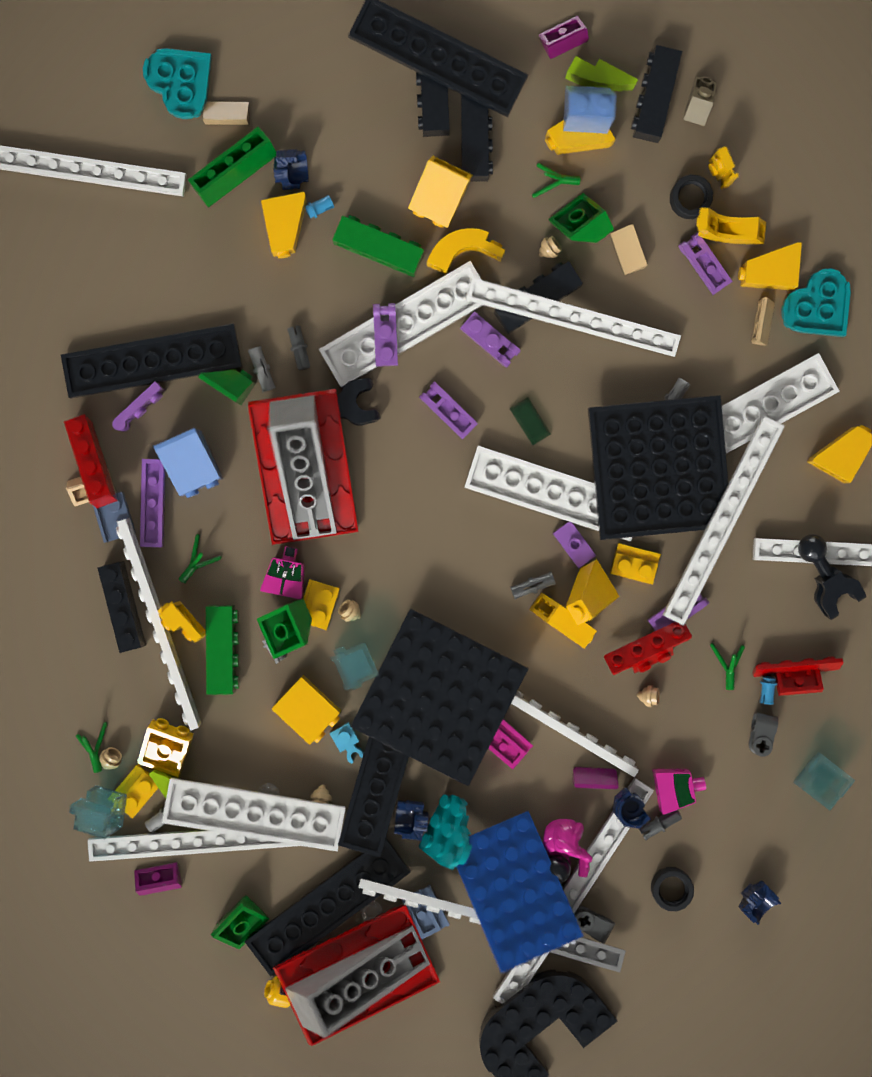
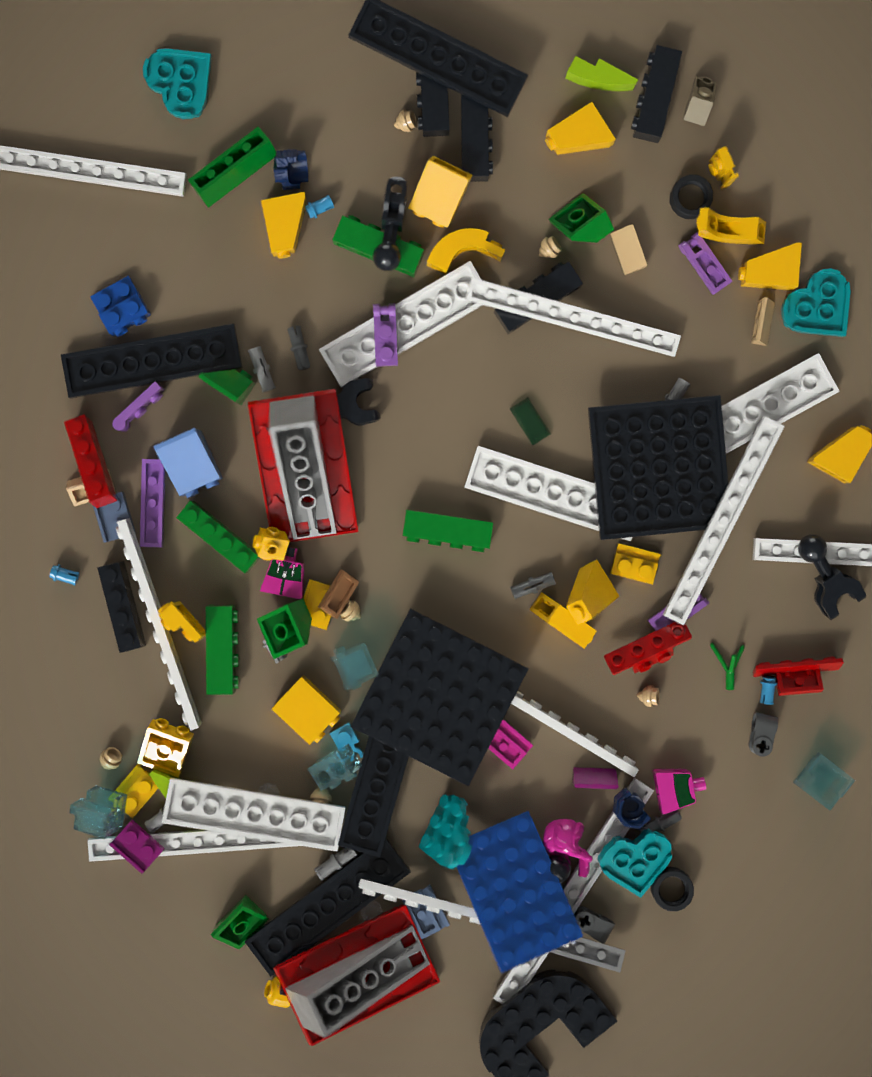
green plant [76,722,107,773] -> none
magenta slope [134,862,182,896] -> none
green plant [178,534,222,584] -> none
tan slope [203,102,249,125] -> none
dark blue hair [394,800,429,841] -> none
medium lavender plate [419,382,478,440] -> none
medium lavender plate [460,311,521,368] -> none
green plant [532,163,581,198] -> none
magenta slope [539,16,589,59] -> none
medium lavender plate [552,522,596,569] -> none
medium blue slope [563,86,616,134] -> none
dark blue hair [738,881,781,925] -> none
none -> dark azure pin [49,564,80,586]
none -> blue plate [90,276,151,337]
none -> magenta plate [110,819,165,874]
none -> green brick [176,501,260,573]
none -> yellow brick [253,527,289,561]
none -> clear light blue brick [307,743,362,791]
none -> light grey pin [314,848,358,880]
none -> medium nougat tile [318,570,359,619]
none -> black piece [373,177,407,271]
none -> tan plate [394,109,417,132]
none -> green brick [402,510,493,552]
none -> teal plate [597,829,672,898]

